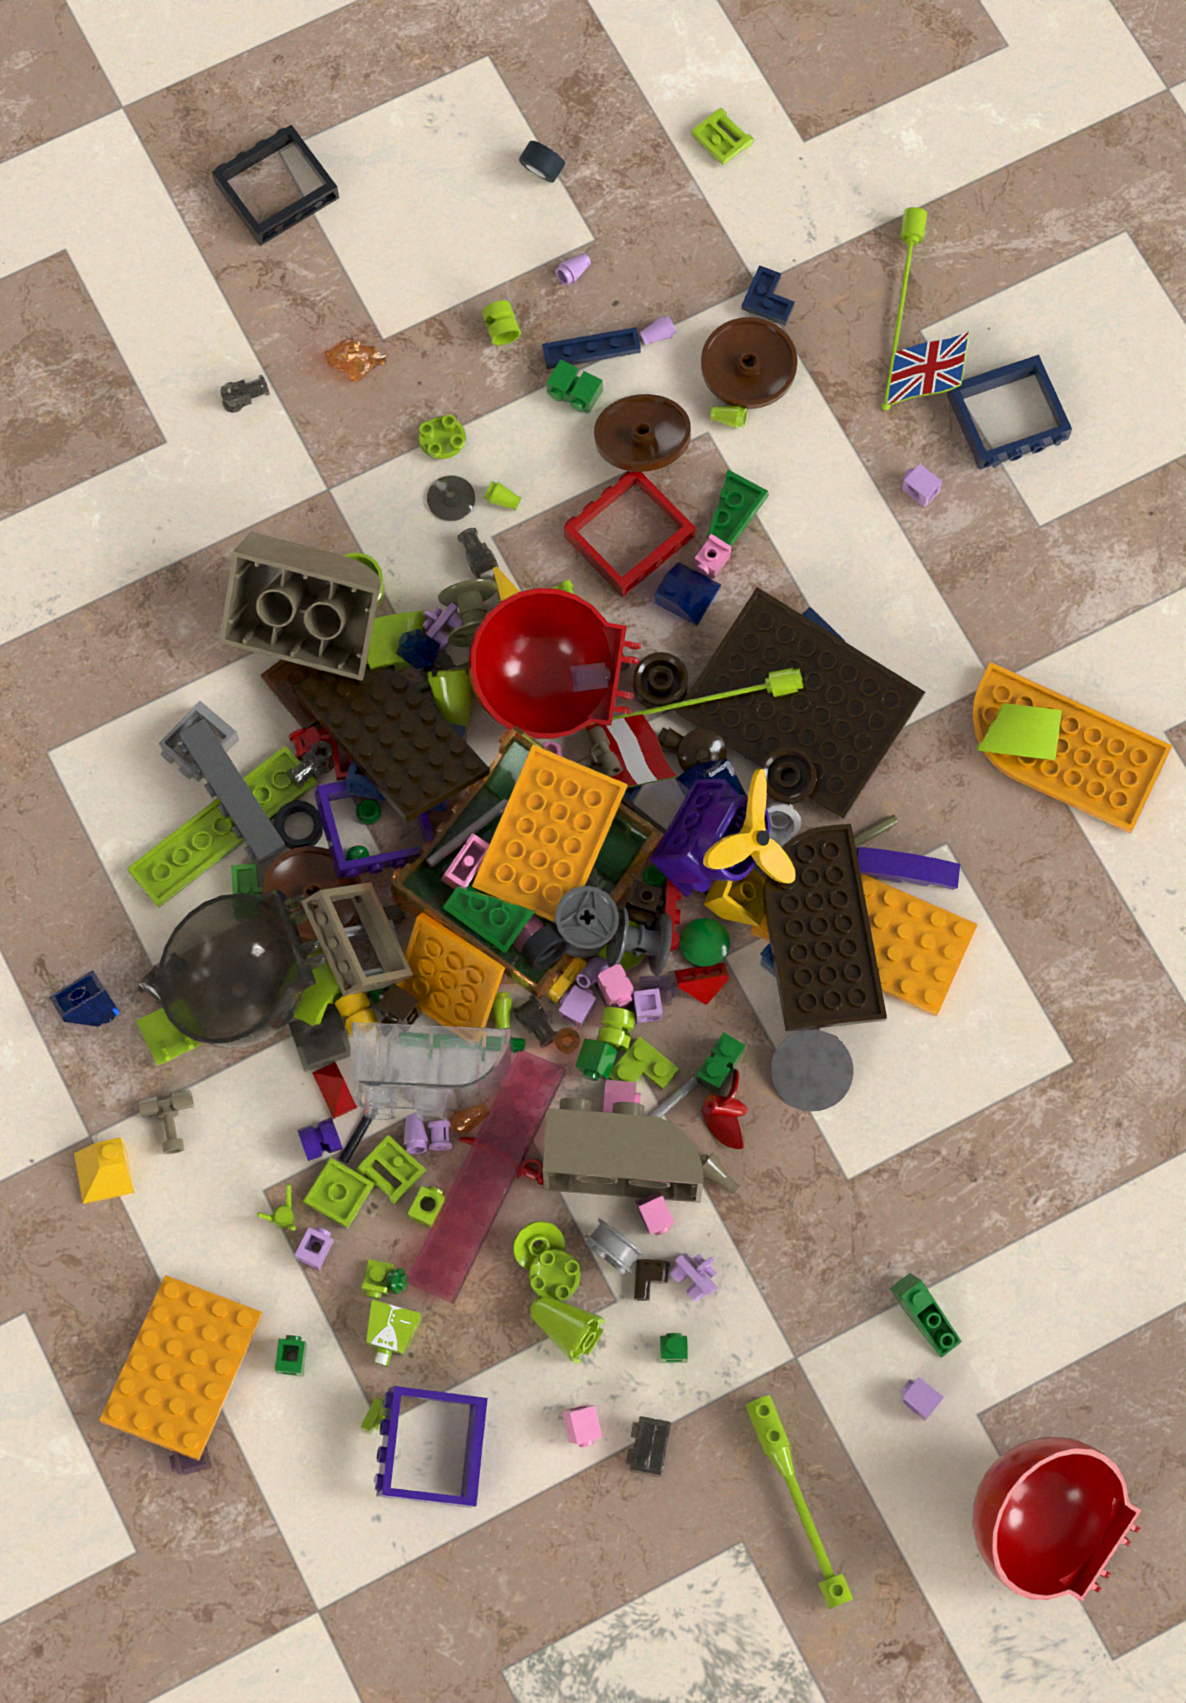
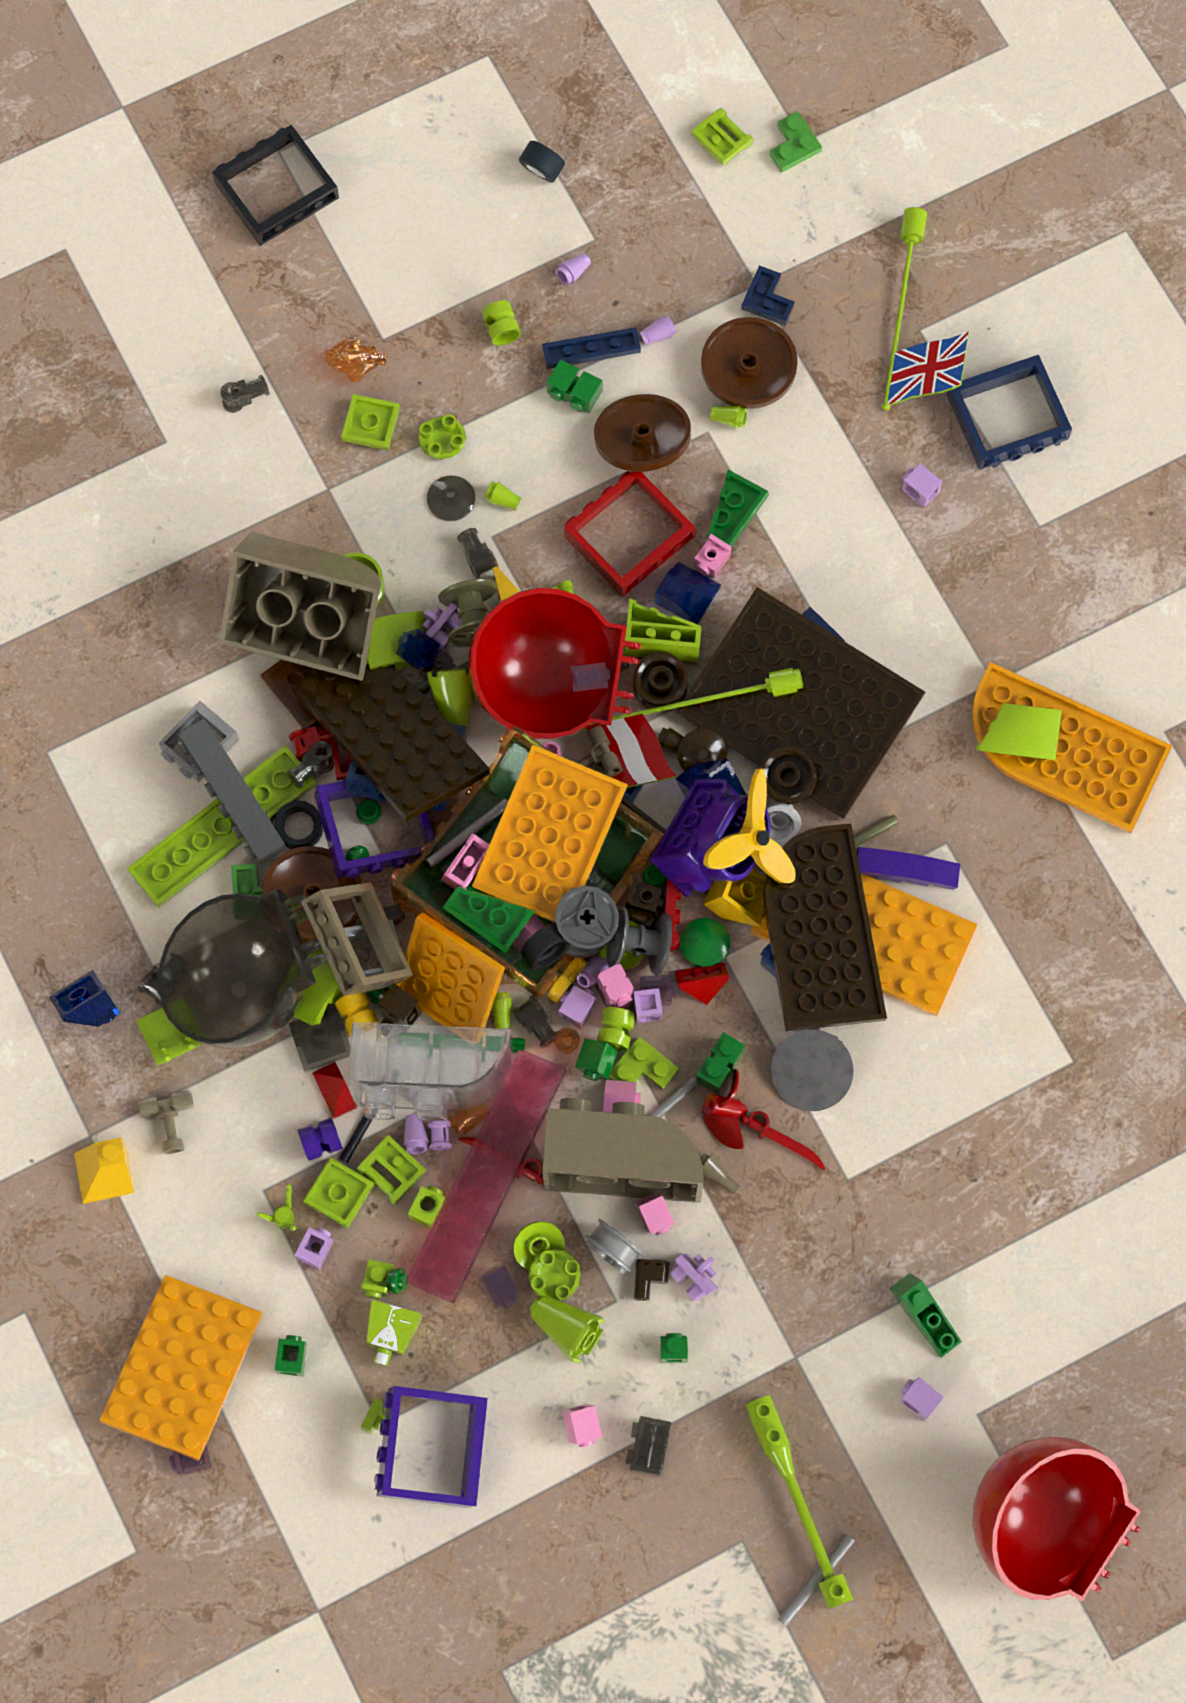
none -> lime plate [341,394,400,451]
none -> clear purple brick [481,1265,520,1309]
none -> lime wedge [624,598,701,662]
none -> red sword [740,1111,826,1170]
none -> bright green plate [770,111,822,172]
none -> light grey bar [778,1535,855,1626]

